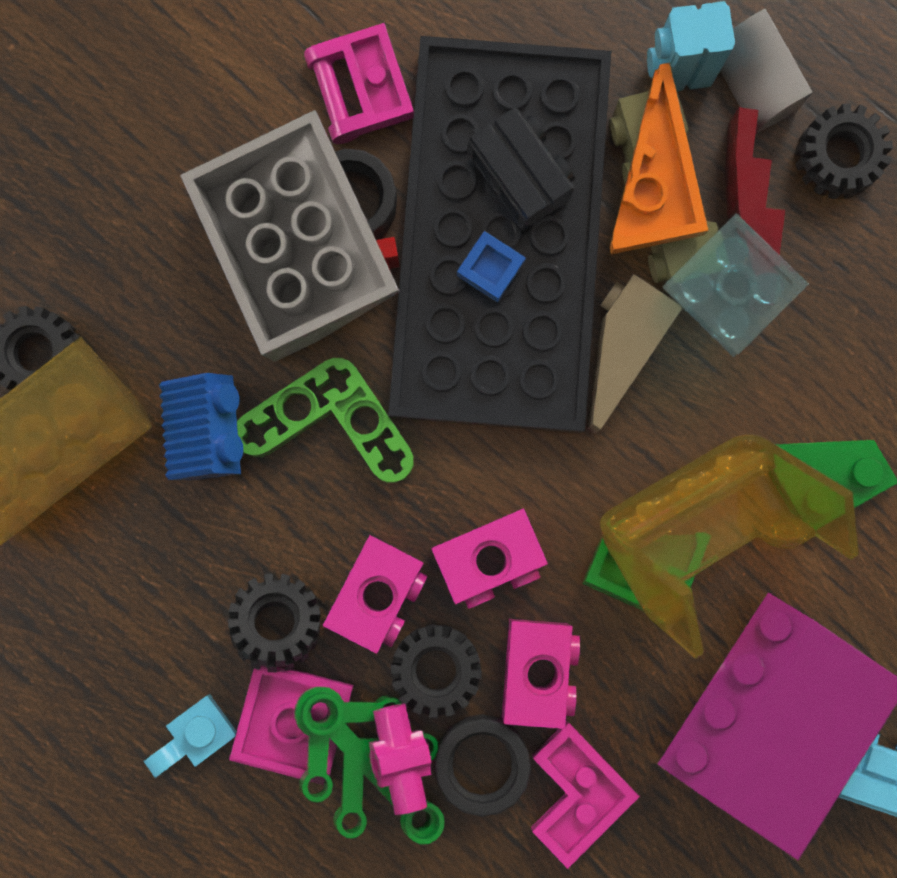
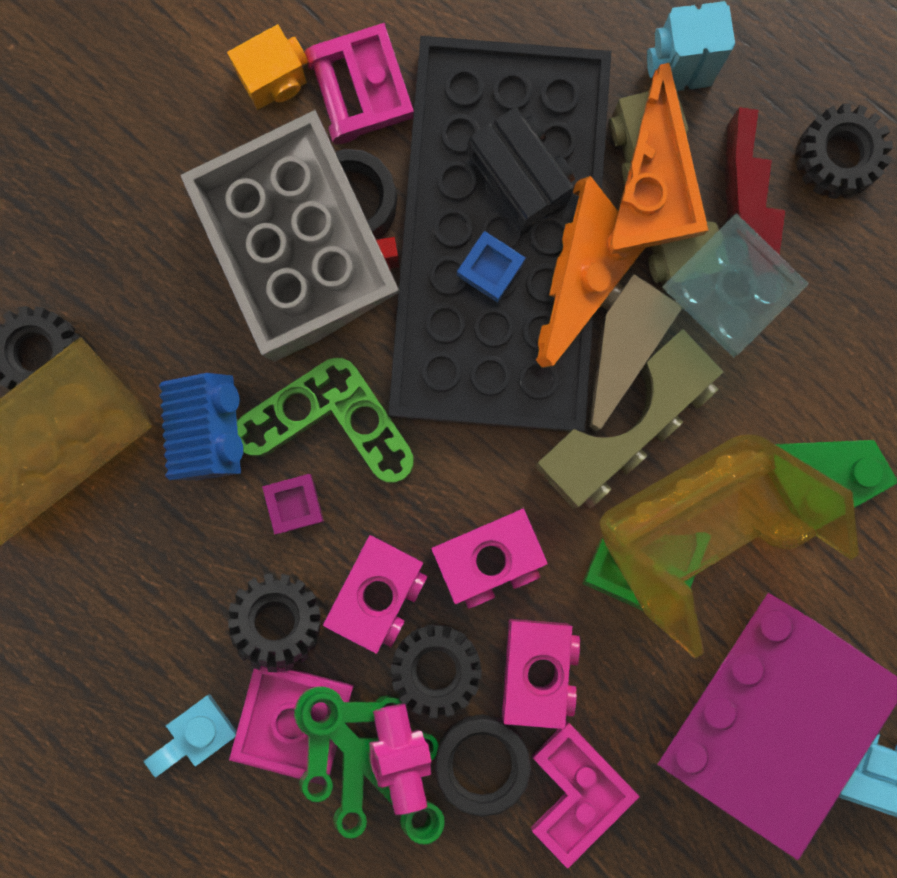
light grey brick [720,8,813,133] -> none
none -> light orange brick [227,24,308,110]
none -> magenta plate [262,474,324,535]
none -> olive arch [534,329,724,509]
none -> orange wing [536,176,646,367]

